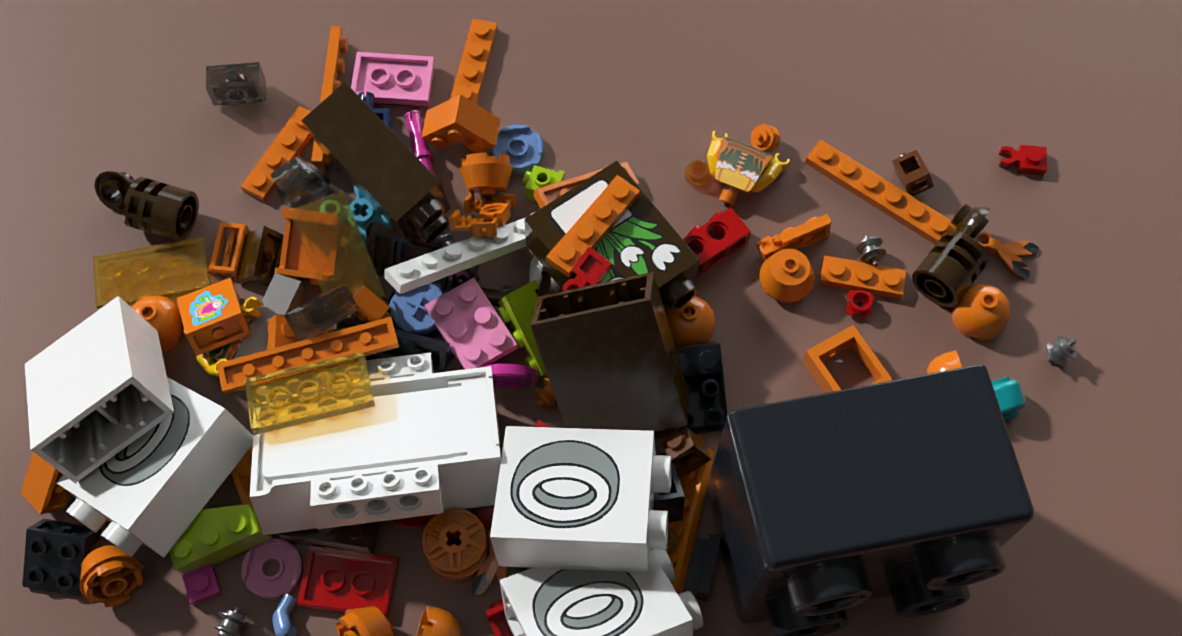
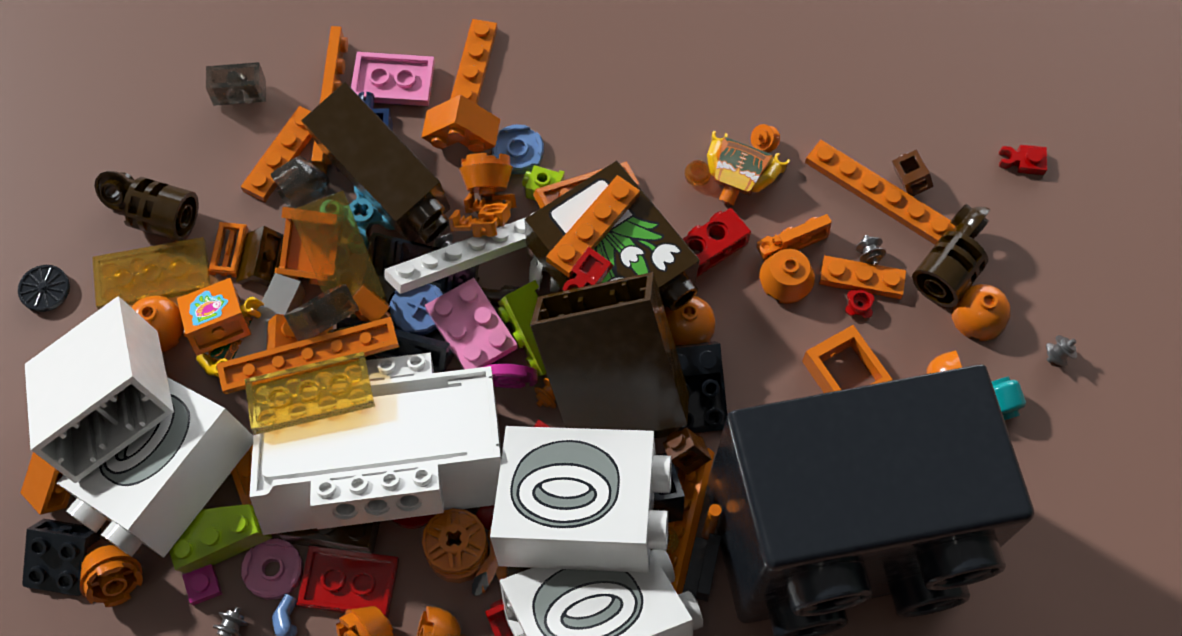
dark pink pin [405,110,436,177] -> none
orange piece [978,232,1039,279] -> none
none -> black wheel [18,265,70,312]
none -> orange bar [702,504,722,540]

